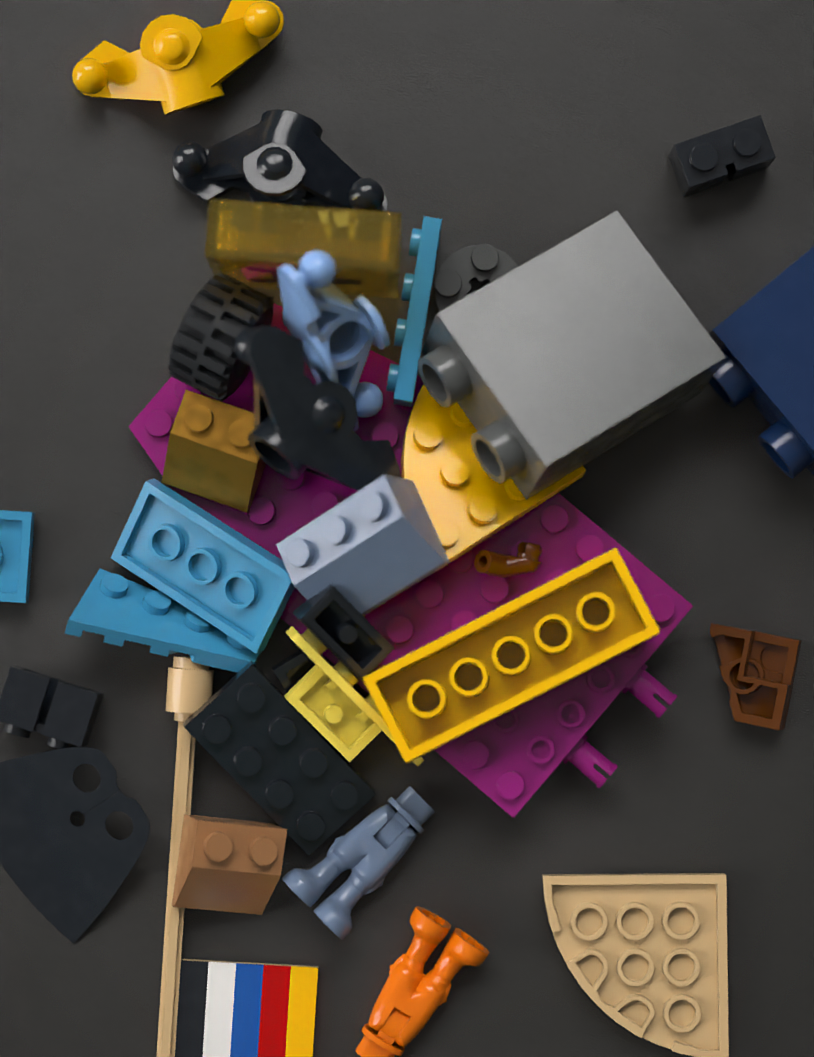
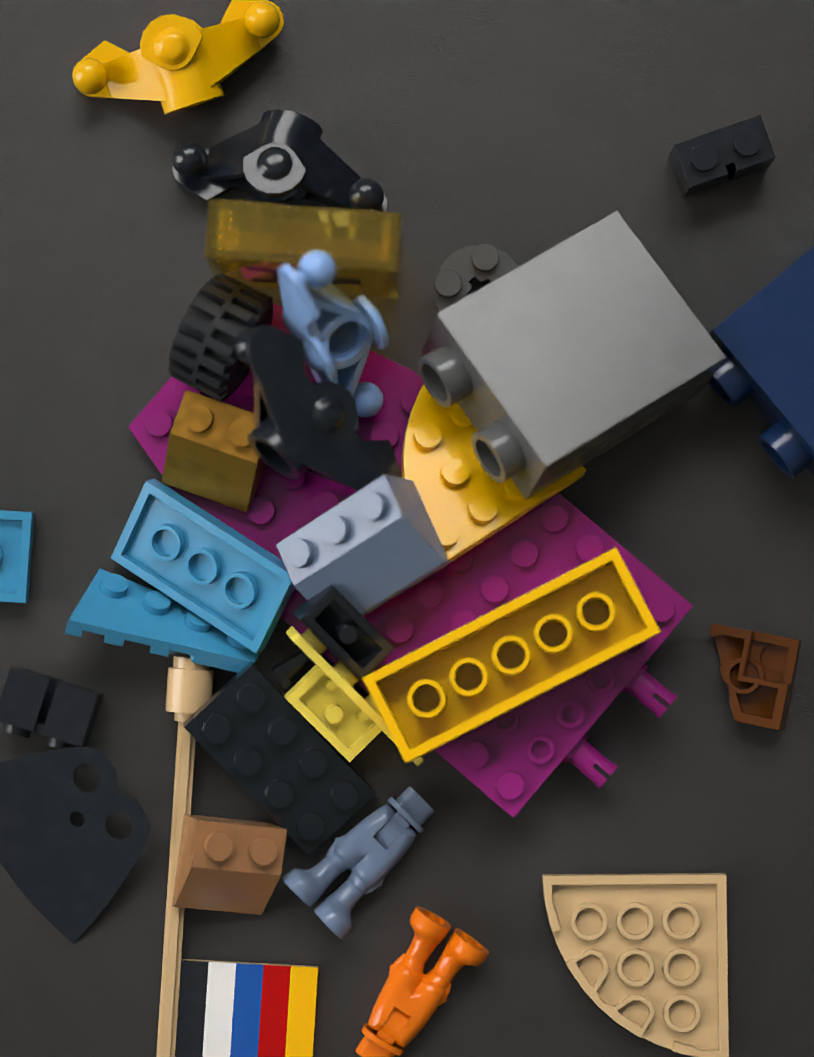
dark azure wing [386,216,442,407] -> none
reddish brown arm [474,541,543,578] -> none

